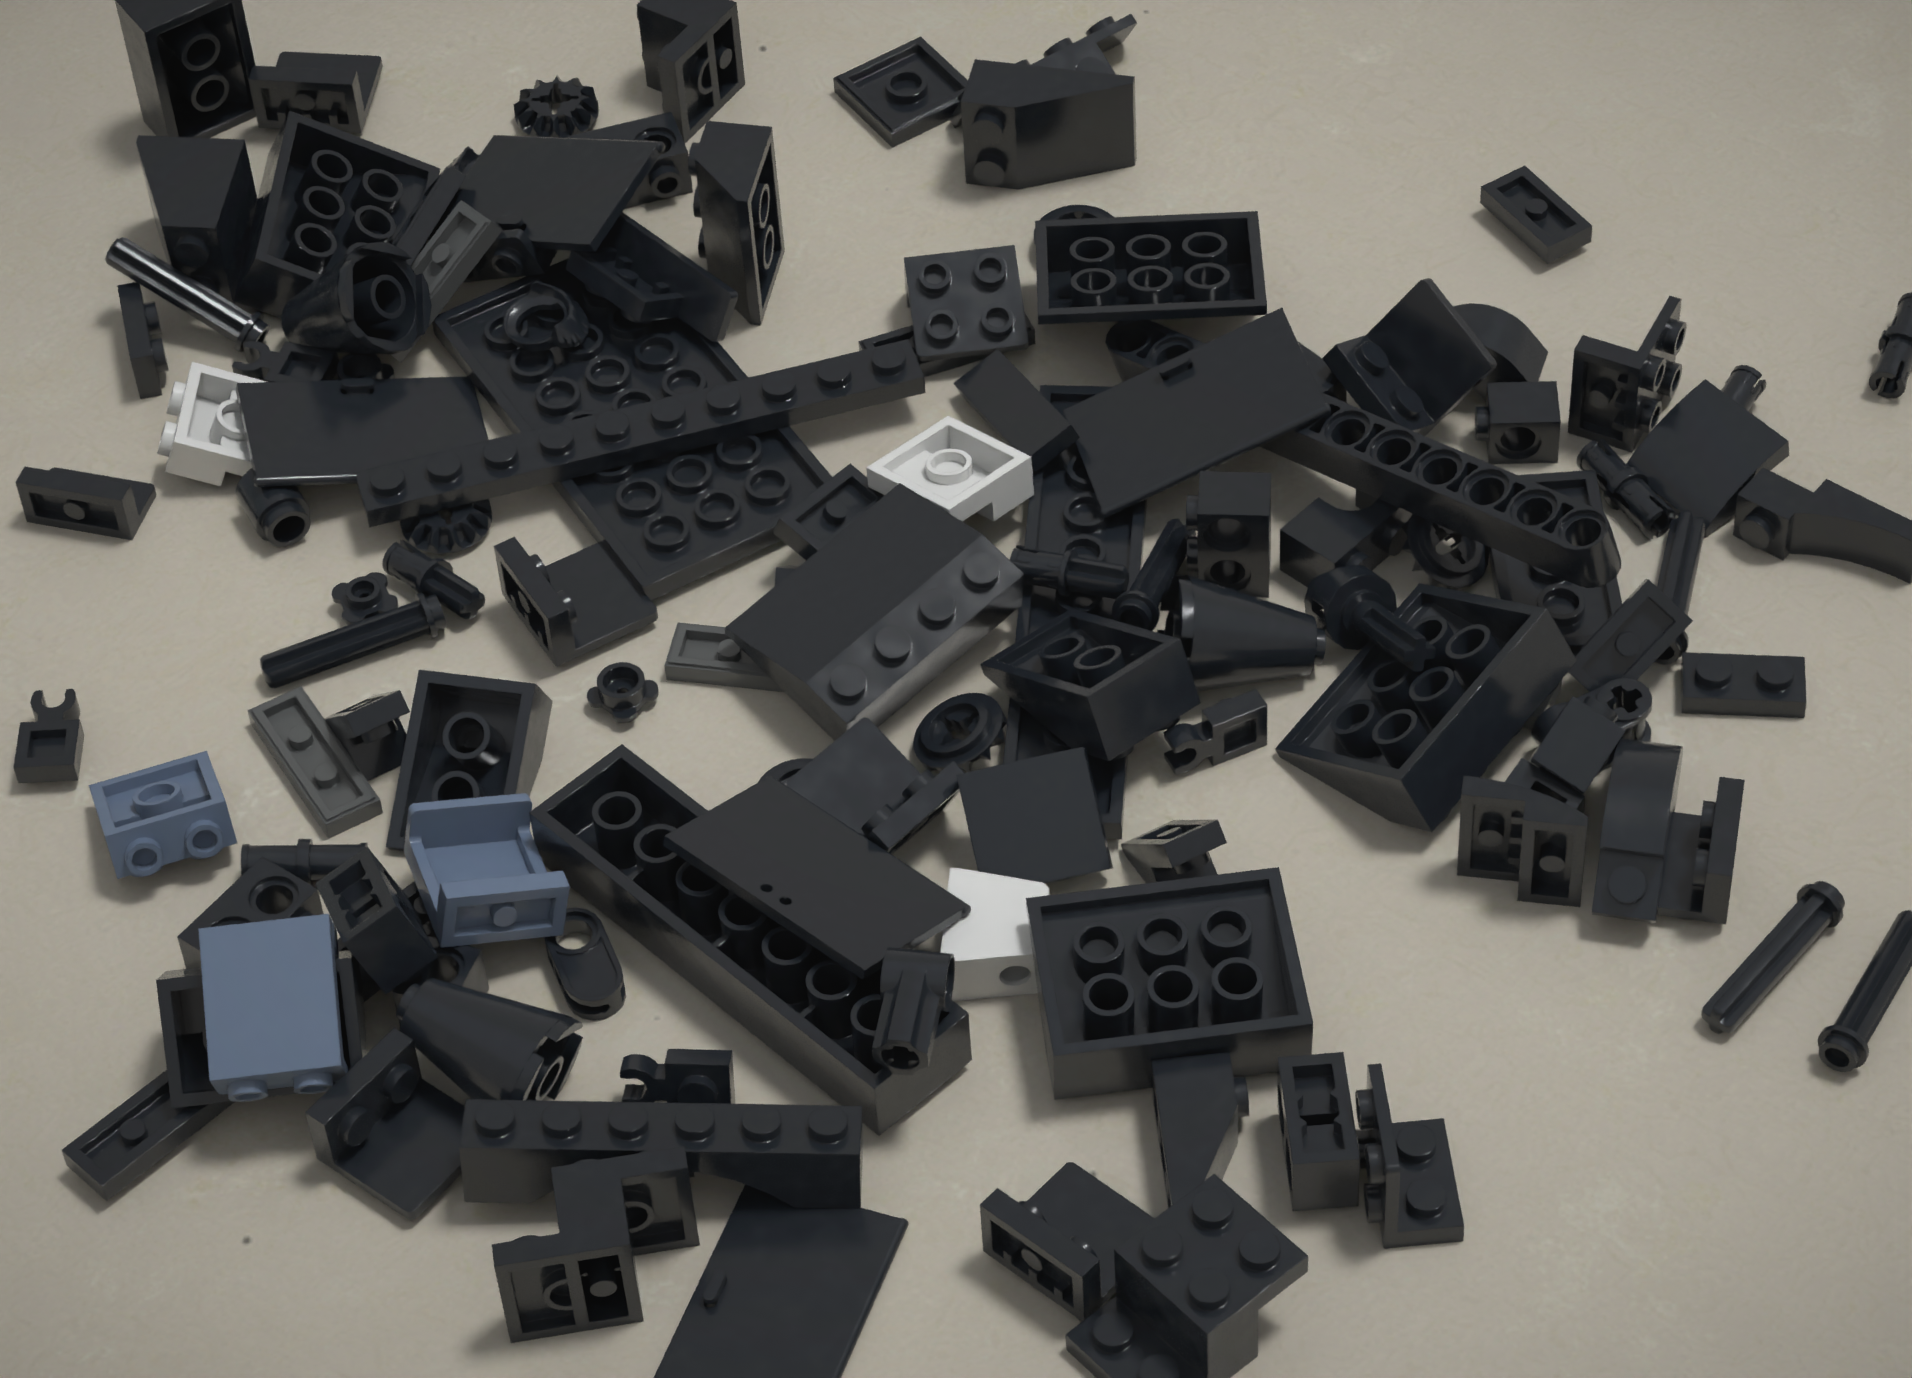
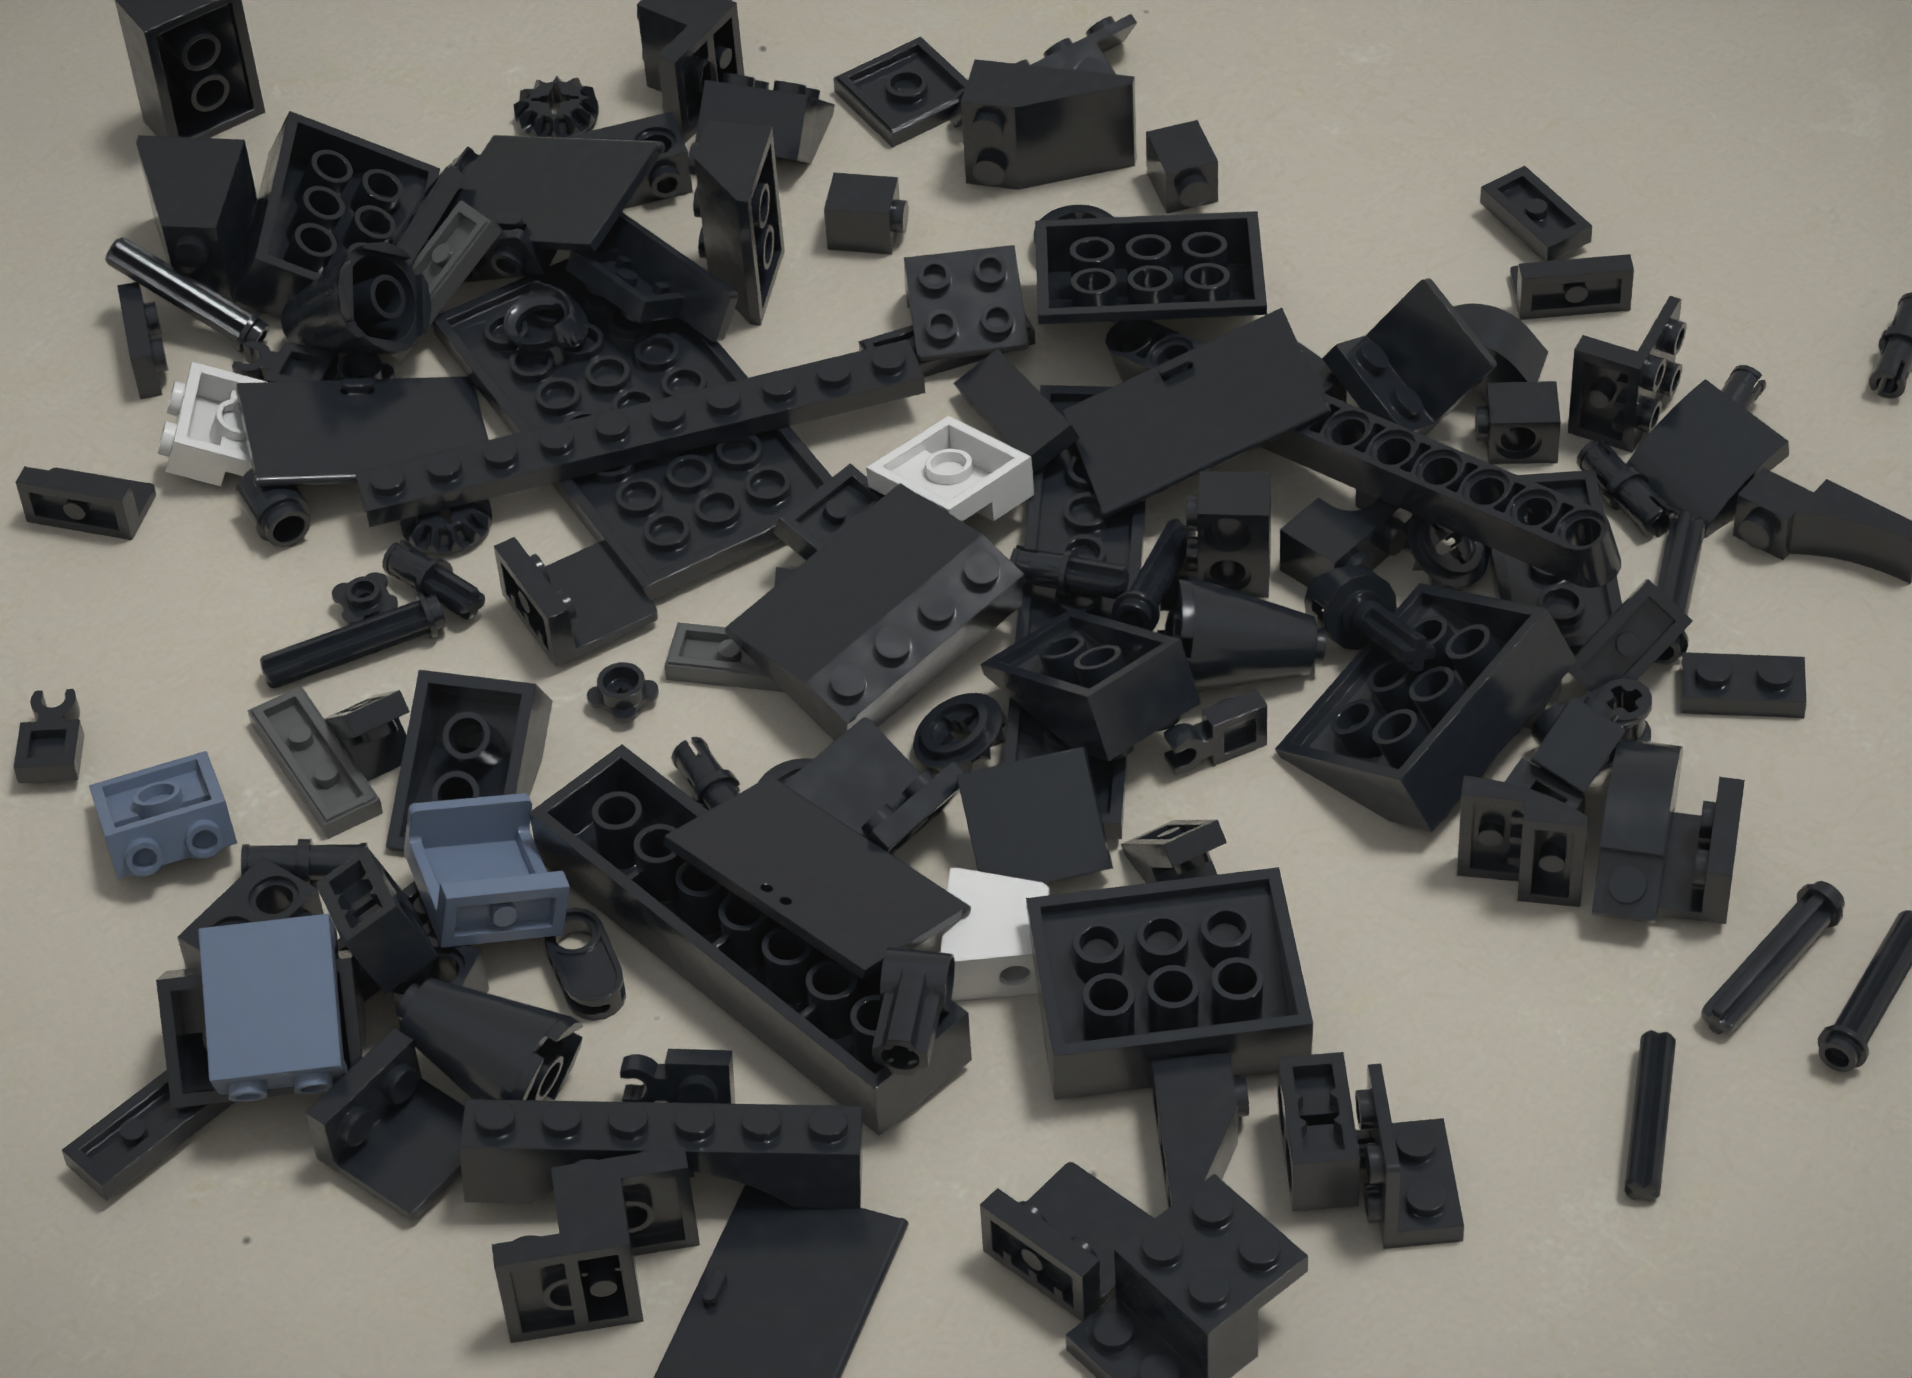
black bracket [248,51,383,133] -> none
none -> black pin [671,737,740,811]
none -> black slope [695,73,835,164]
none -> black brick [824,172,909,255]
none -> black brick [1146,120,1218,214]
none -> black panel [1510,254,1634,320]
none -> black axle [1624,1030,1676,1202]

